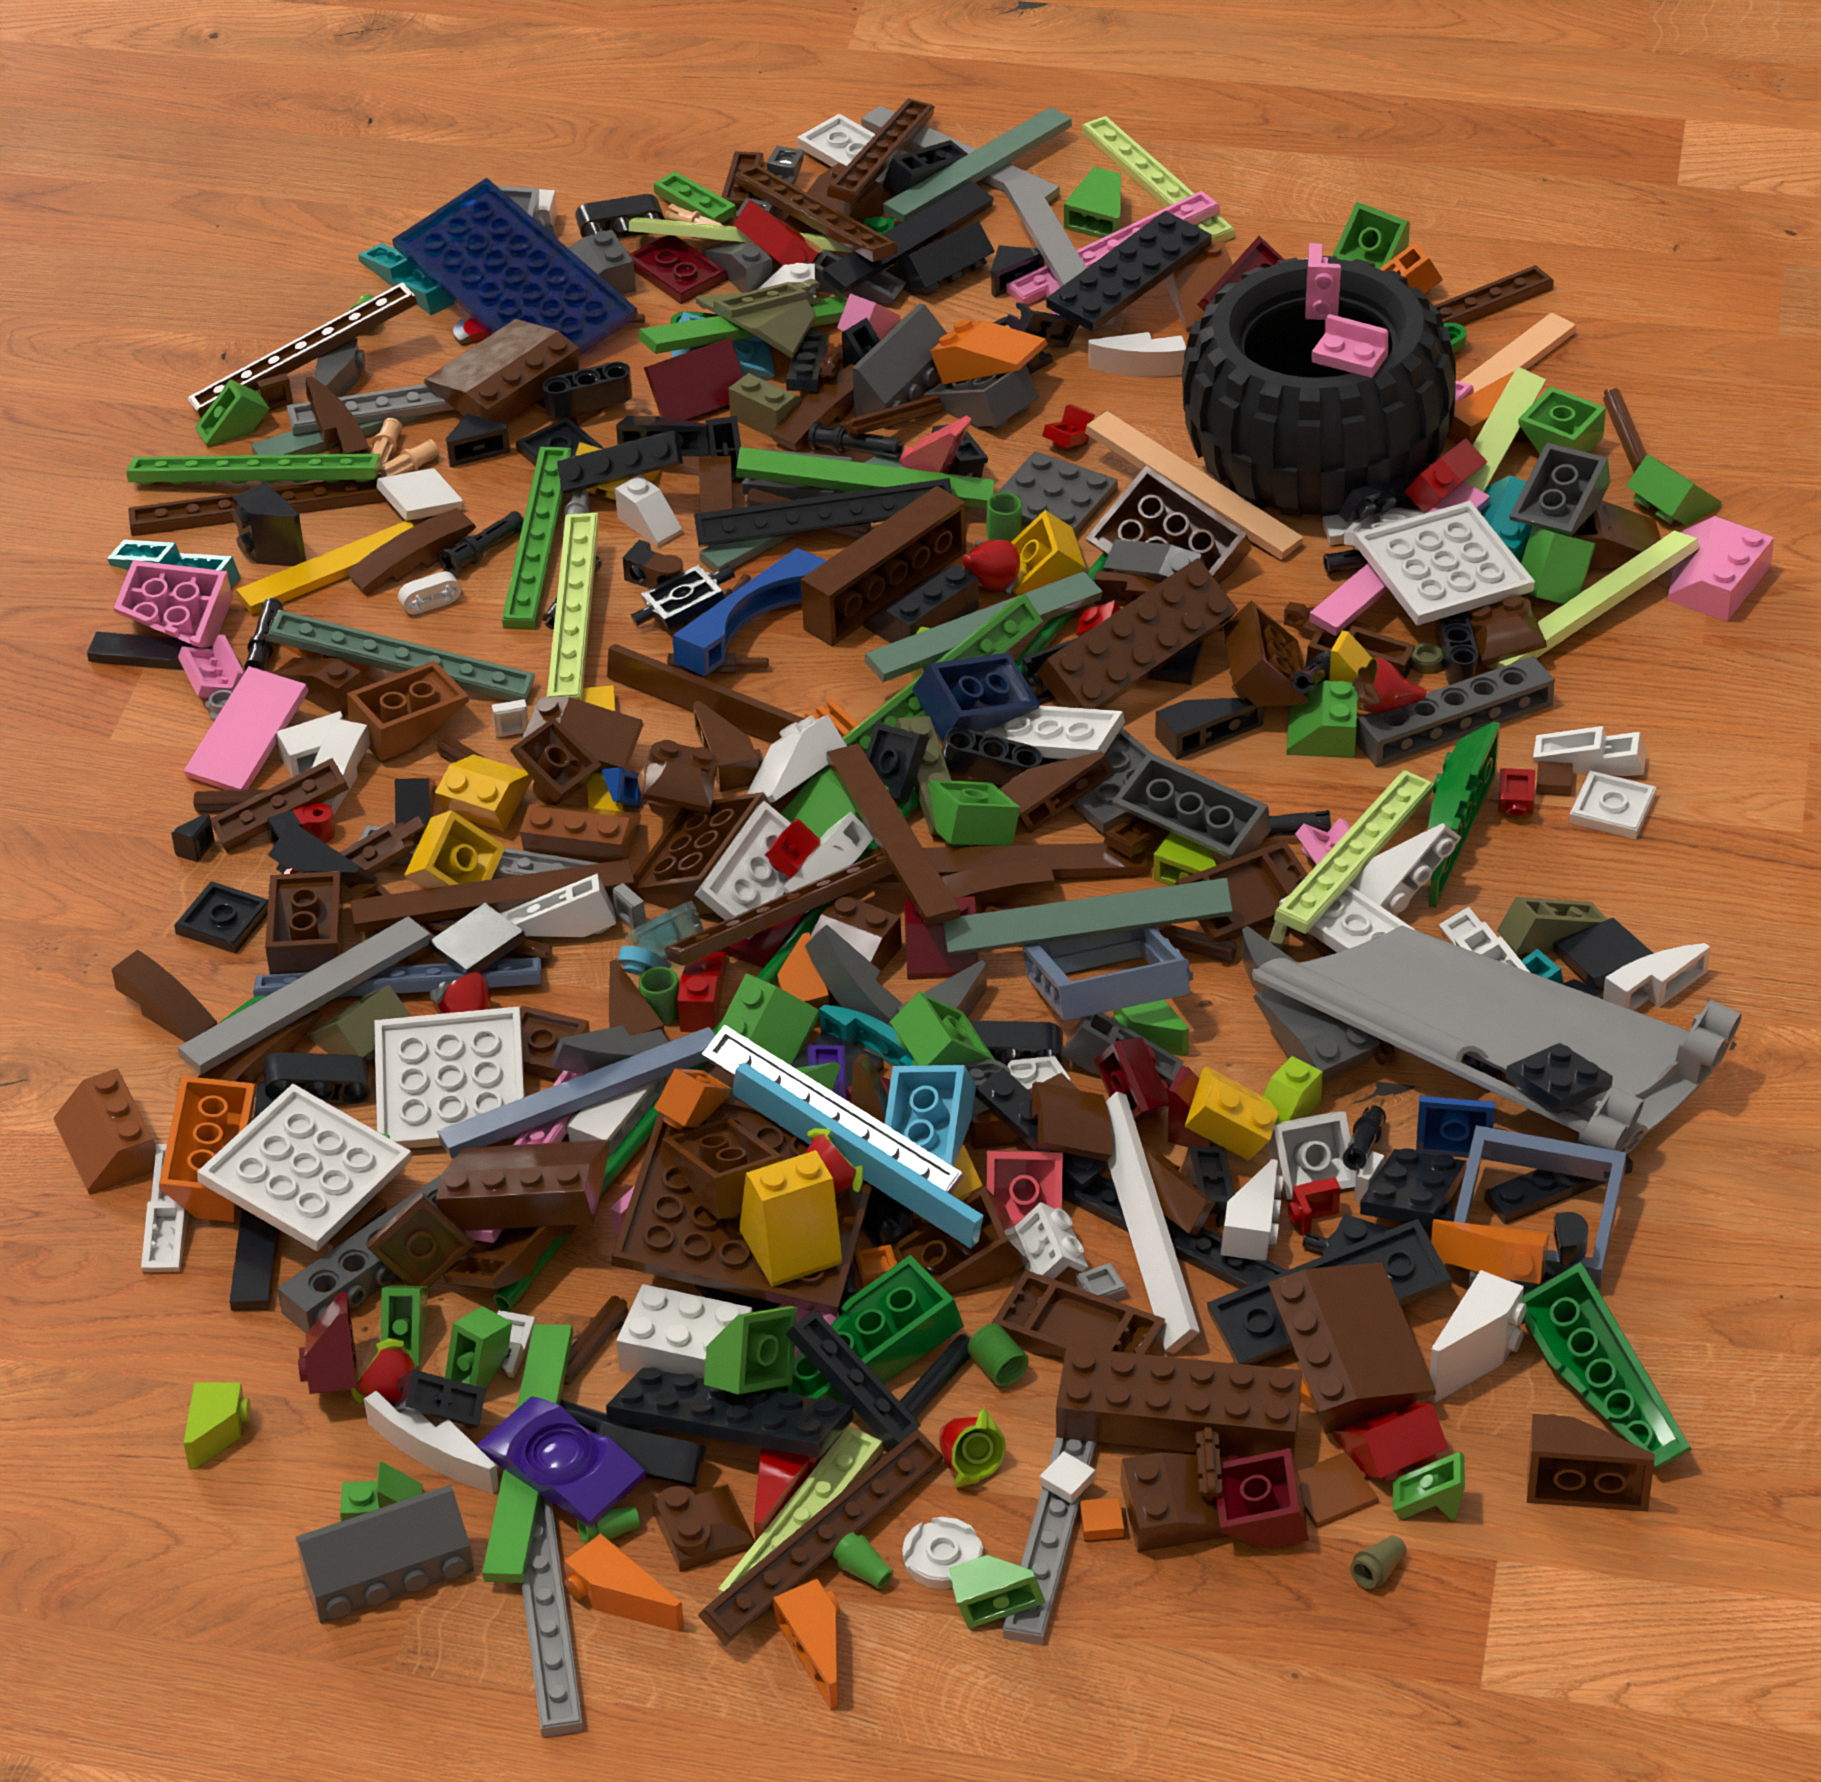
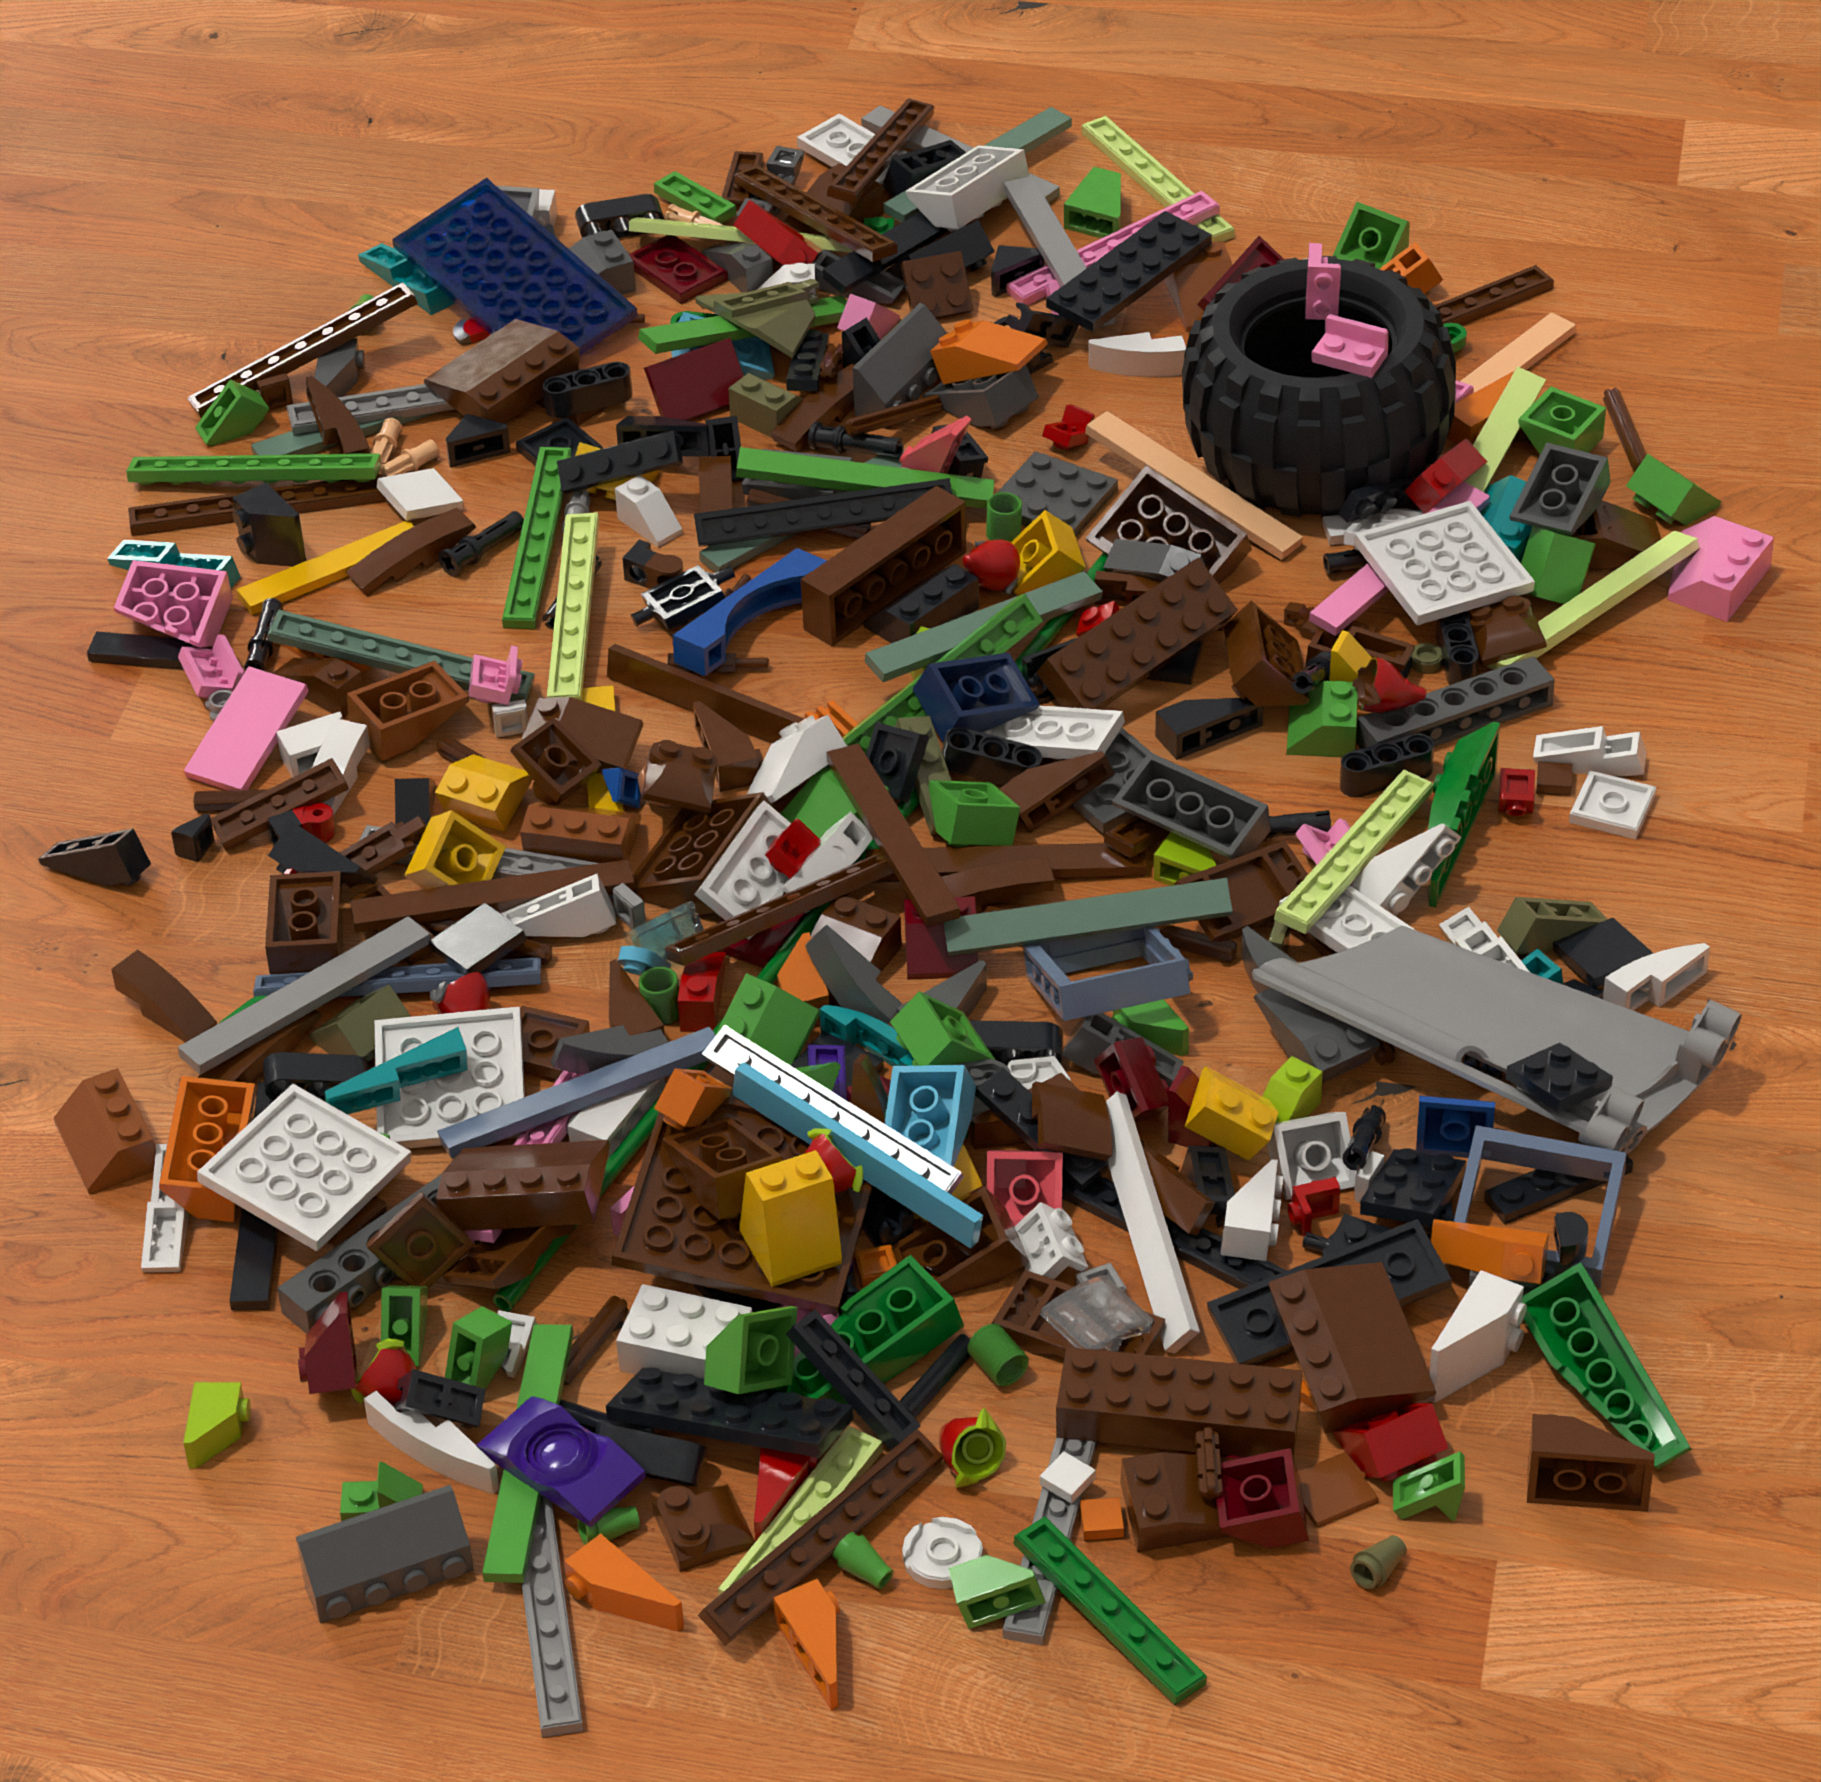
black tile [174,881,268,954] -> none
white beam [398,571,461,615] -> none
none -> black slope [38,828,151,886]
none -> teal slope [325,1027,468,1115]
none -> bright pink bracket [469,645,522,705]
none -> reddish brown plate [900,251,974,319]
none -> white slope [906,145,1029,231]
none -> green tile [1013,1516,1207,1705]
none -> clear slope [1040,1275,1154,1352]
none -> black beam [1340,734,1434,798]

